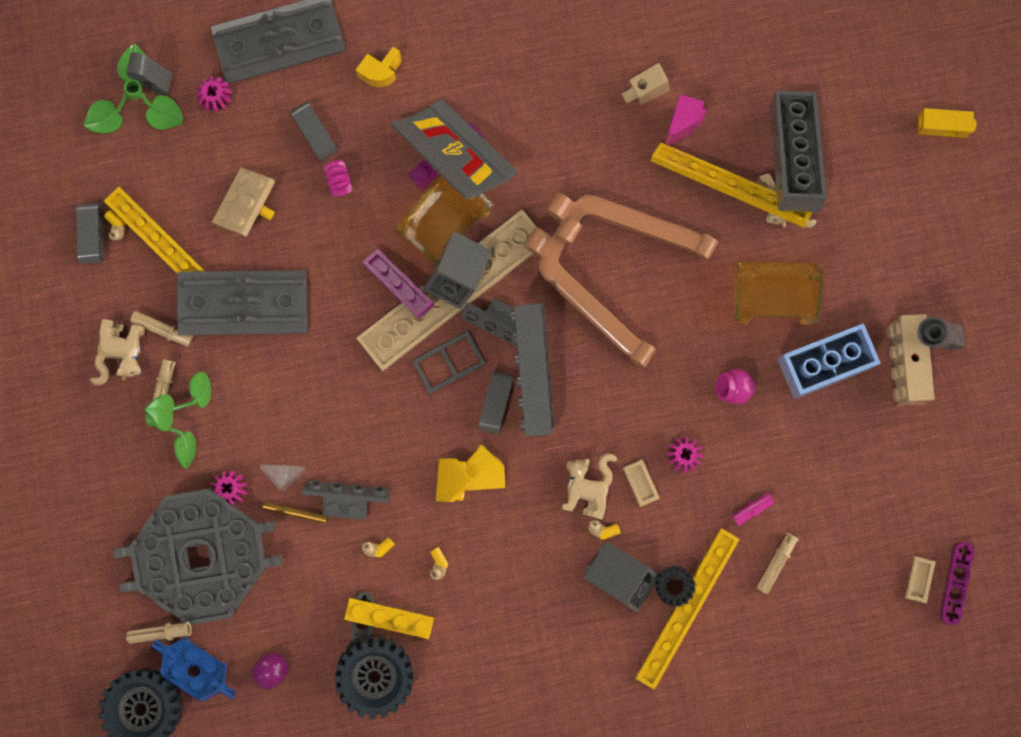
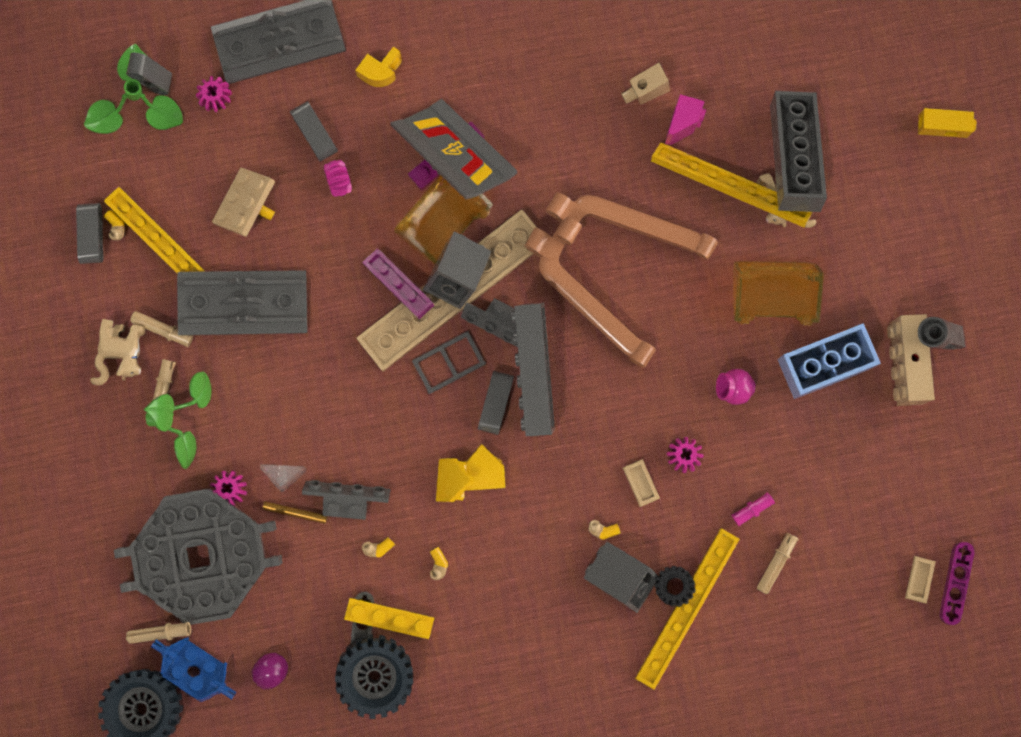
tan animal [561,453,617,519] -> none

